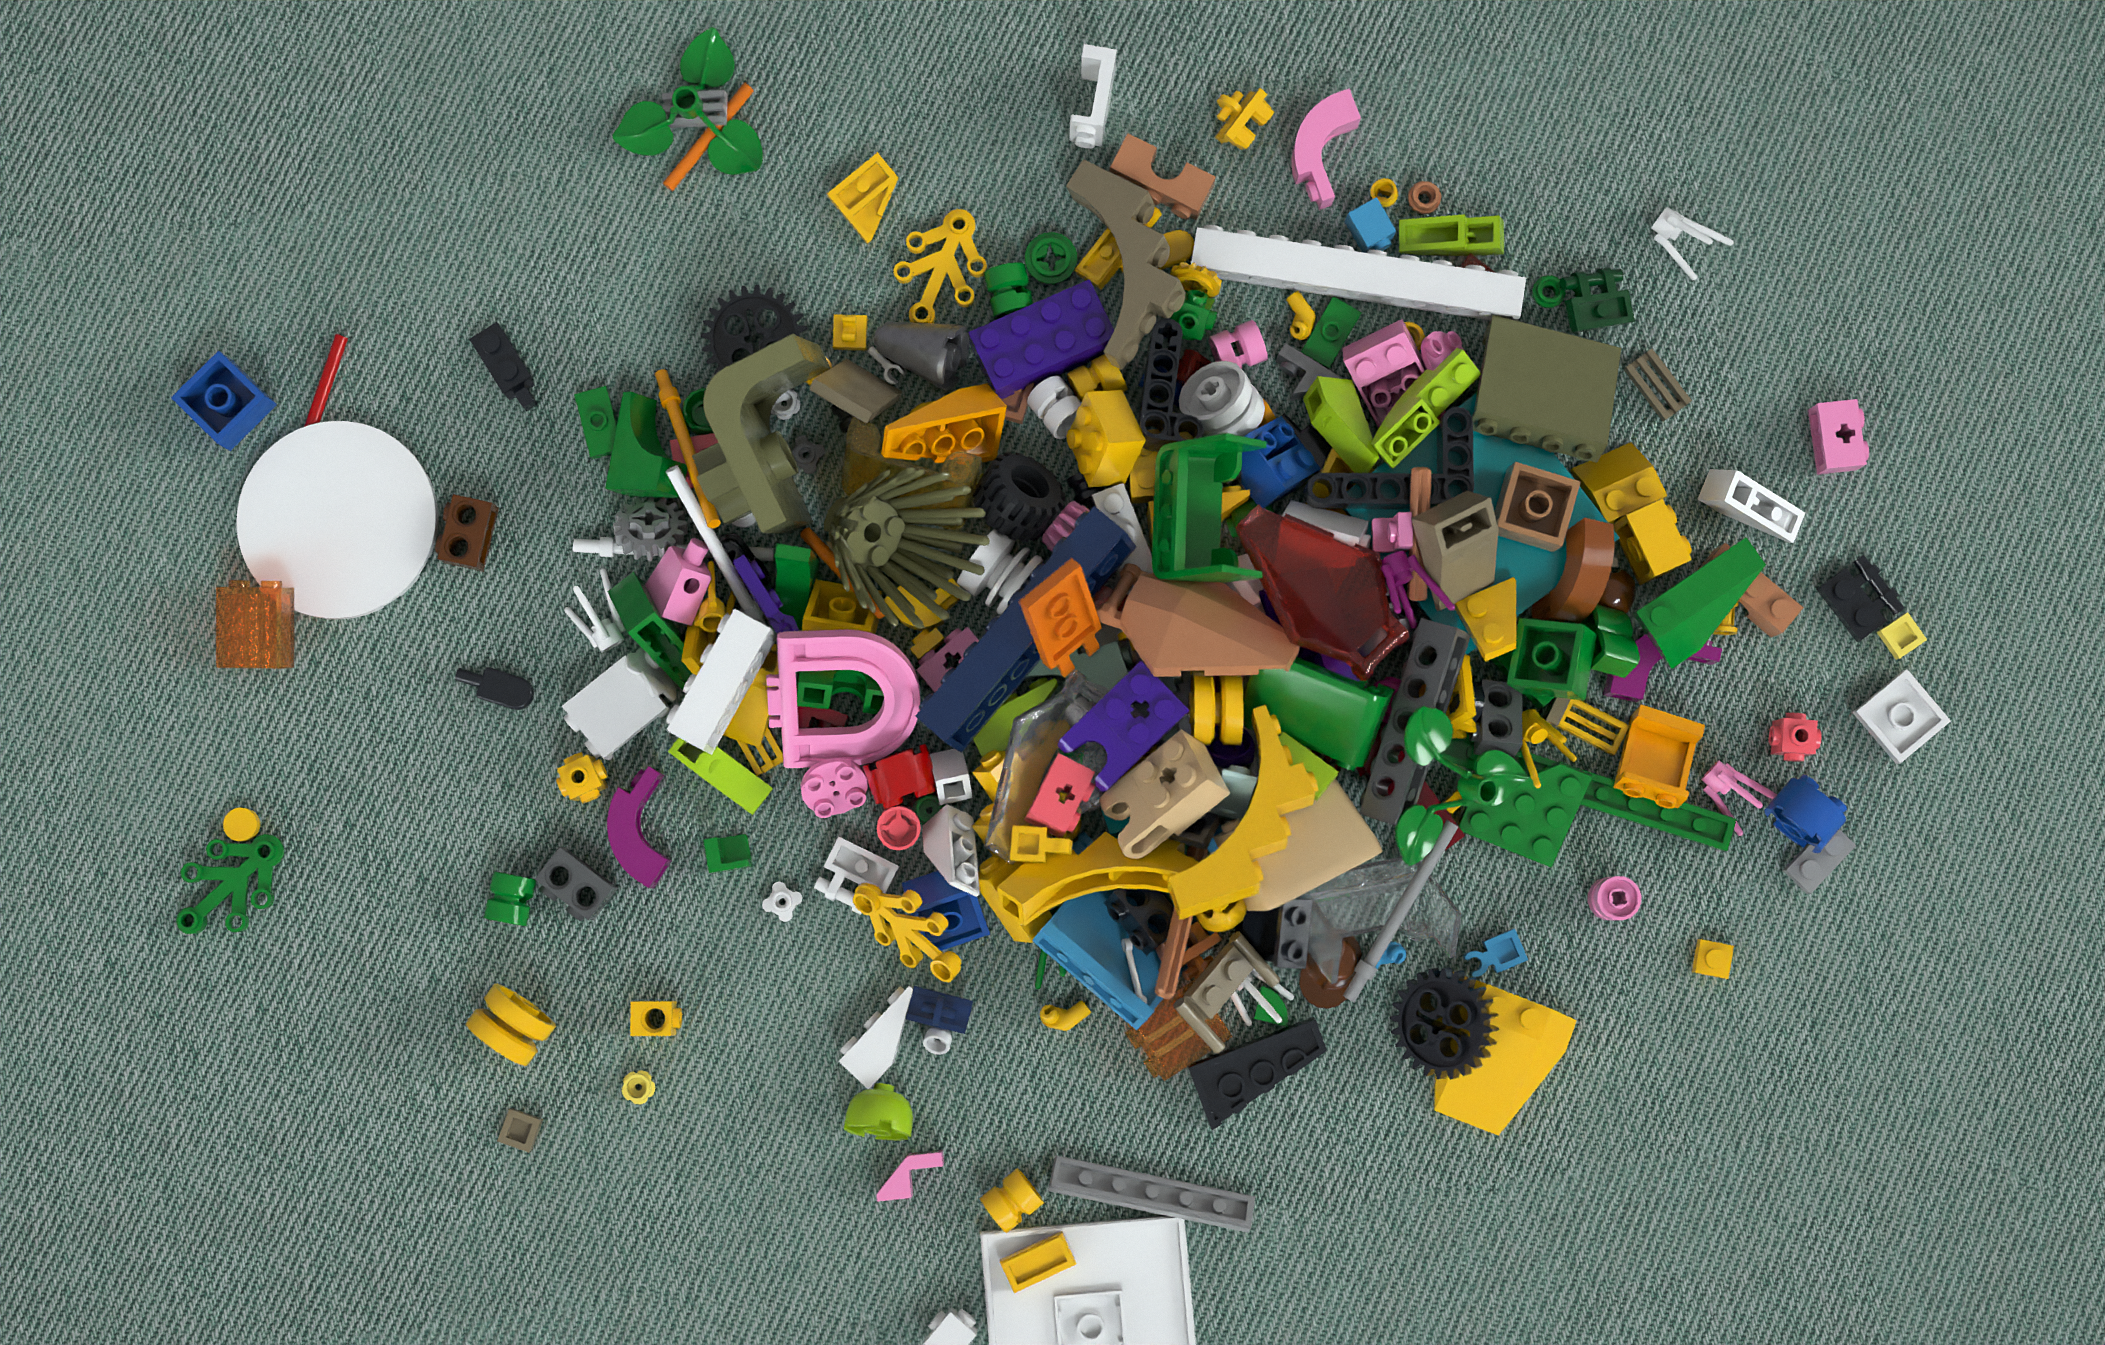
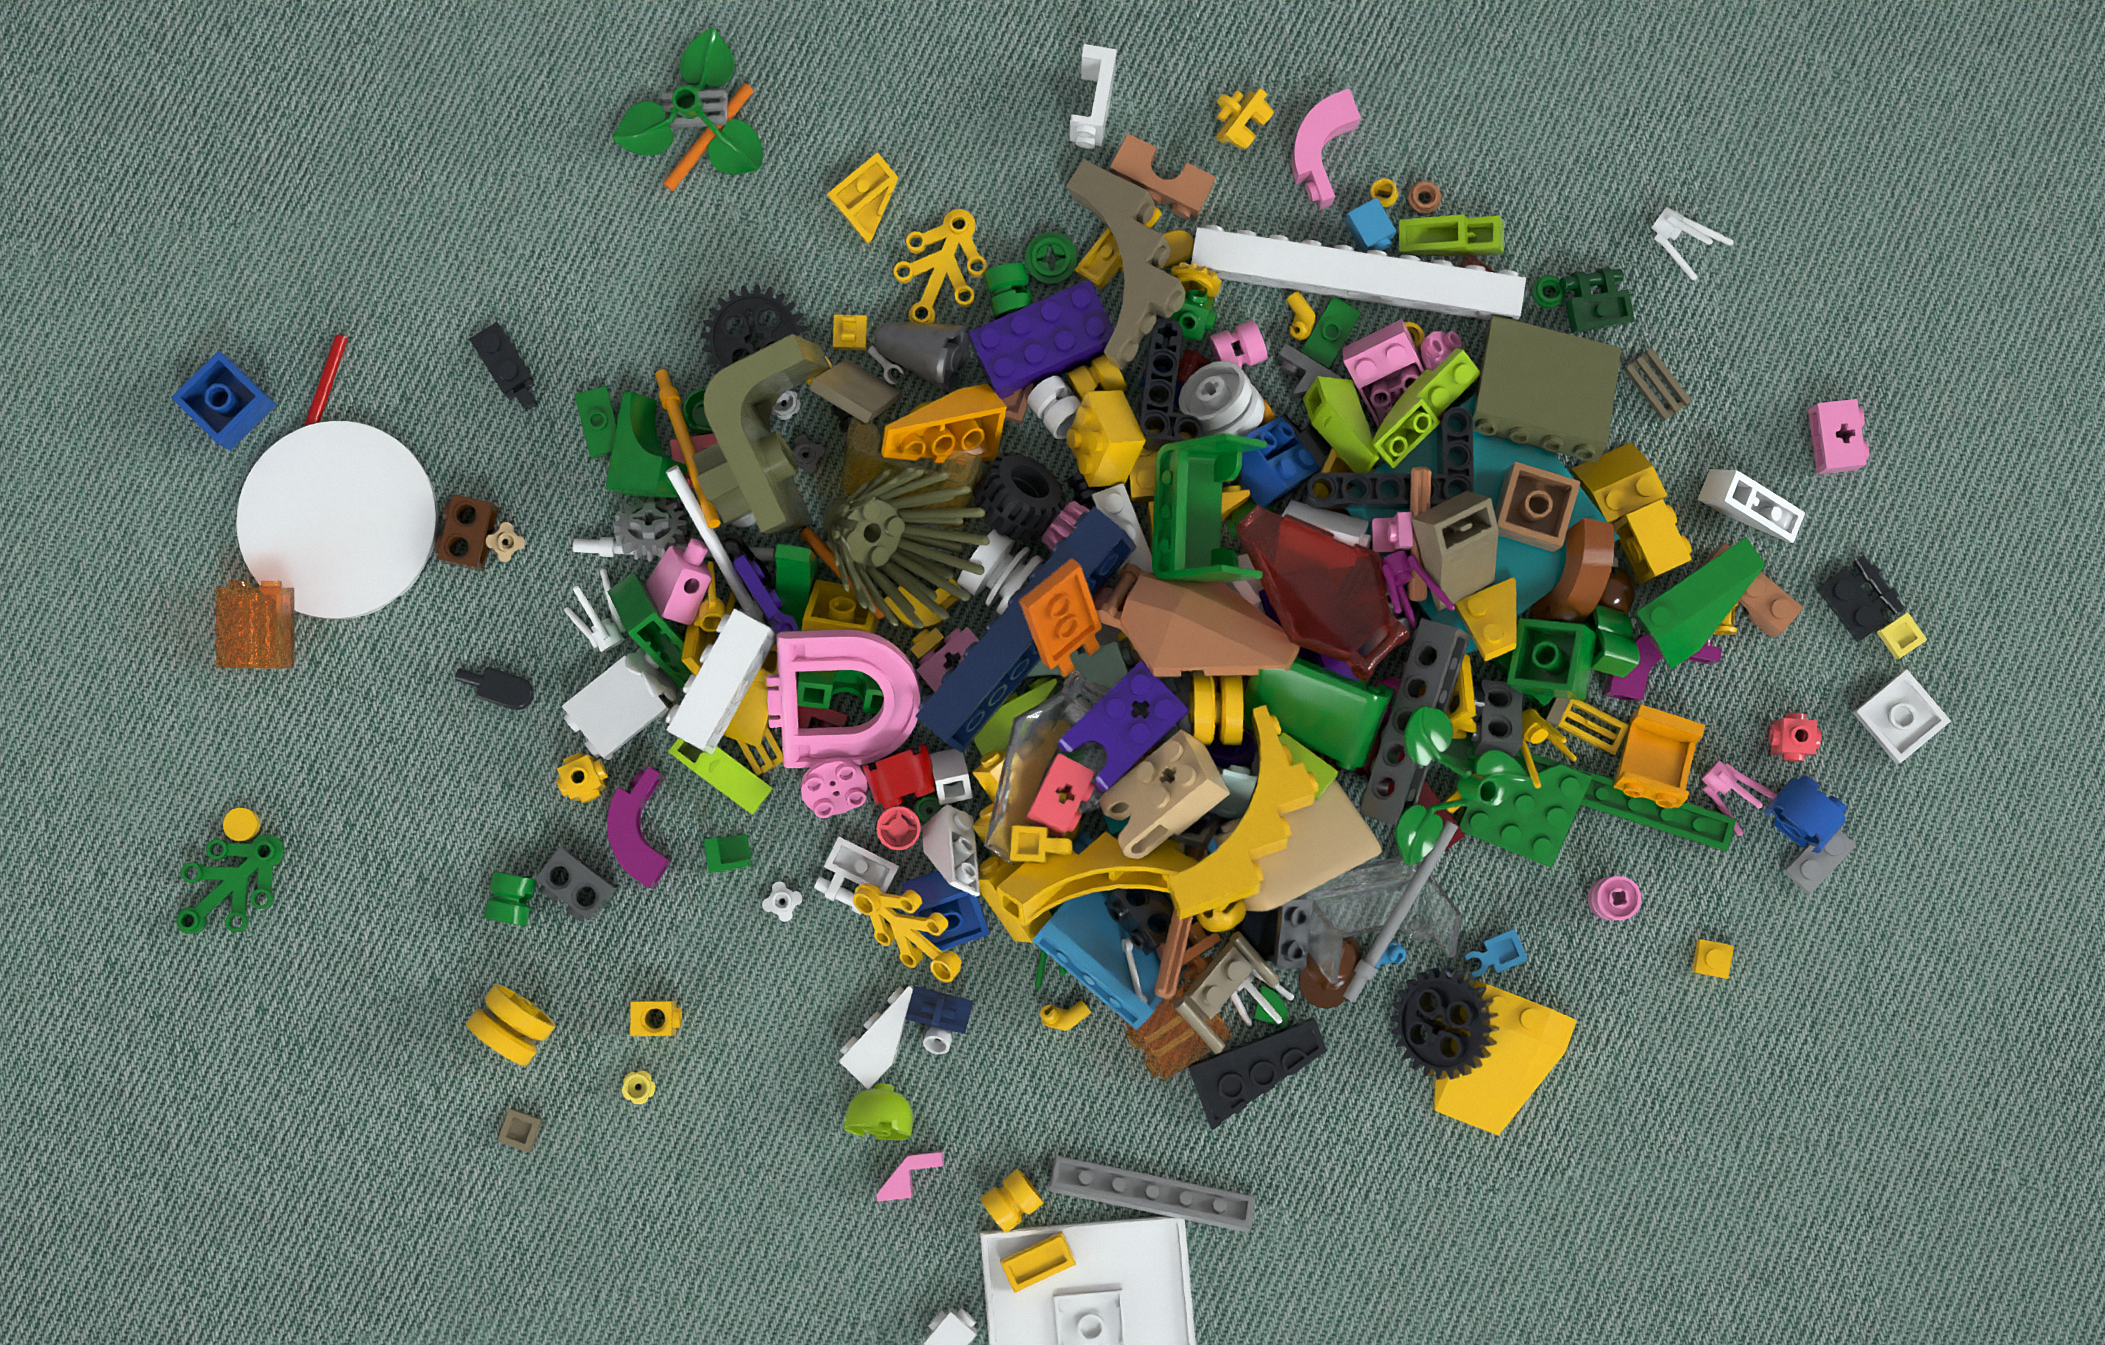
none -> tan plate [485,522,525,562]

